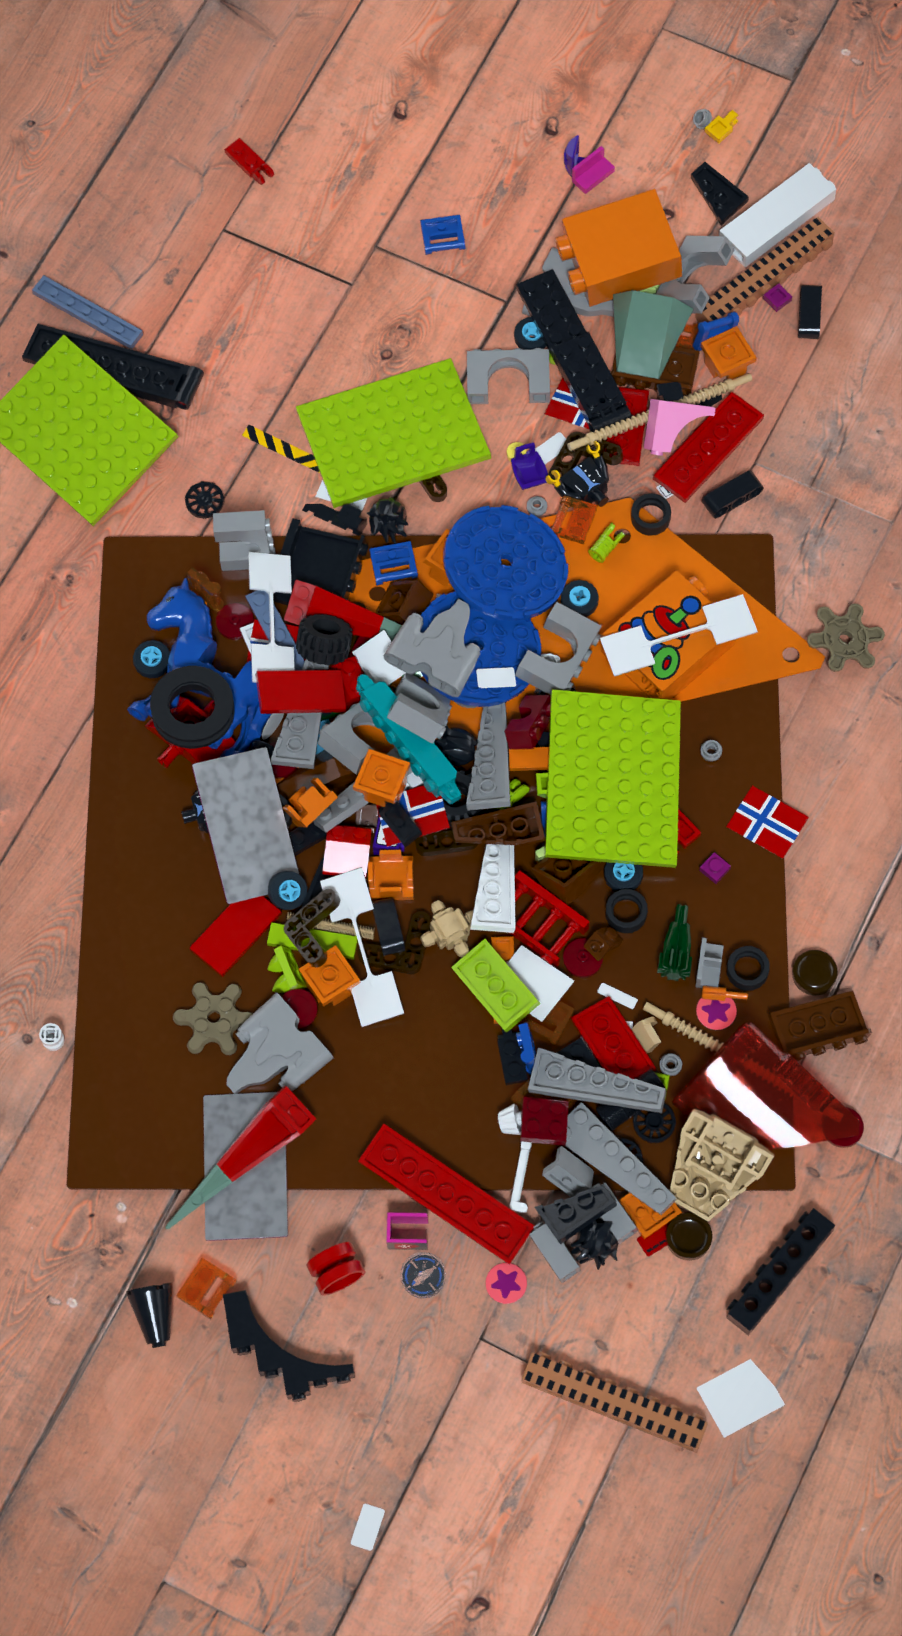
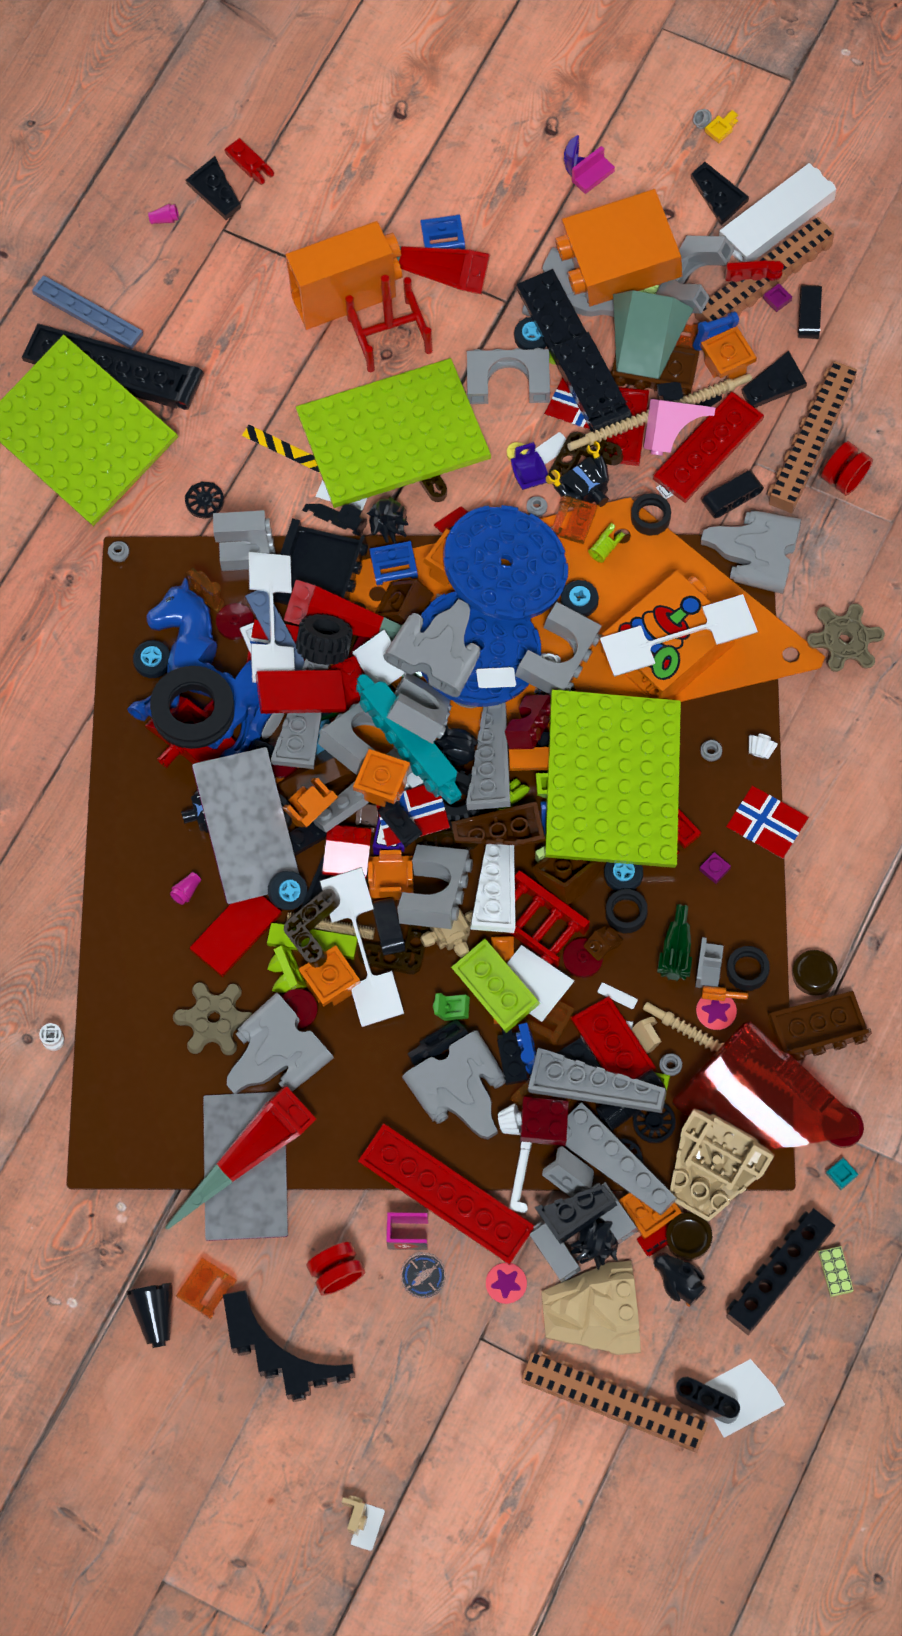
none -> light grey plate [108,541,129,562]
none -> dark pink cone [148,203,179,224]
none -> dark pink cone [170,872,201,905]
none -> black wing [185,156,241,220]
none -> orange brick [285,221,403,330]
none -> tan bracket [341,1495,368,1535]
none -> red piece [345,275,433,373]
none -> red plate [397,246,490,295]
none -> light grey arch [397,845,473,929]
none -> light grey rock [402,1031,506,1140]
none -> black hinge [408,1020,468,1066]
none -> bright green bracket [433,993,470,1021]
none -> red sticker [434,506,468,534]
none -> tan wedge [541,1261,641,1355]
none -> black animal [653,1253,707,1307]
none -> black beam [674,1377,740,1424]
none -> light grey rock [701,511,802,594]
none -> red hinge [725,260,784,282]
none -> black wing [742,351,807,408]
none -> white piece [749,734,778,759]
none -> nougat brick [768,361,857,513]
none -> yellowish green tile [818,1246,853,1297]
none -> red wheel [821,441,873,496]
none -> teal tile [826,1158,859,1190]

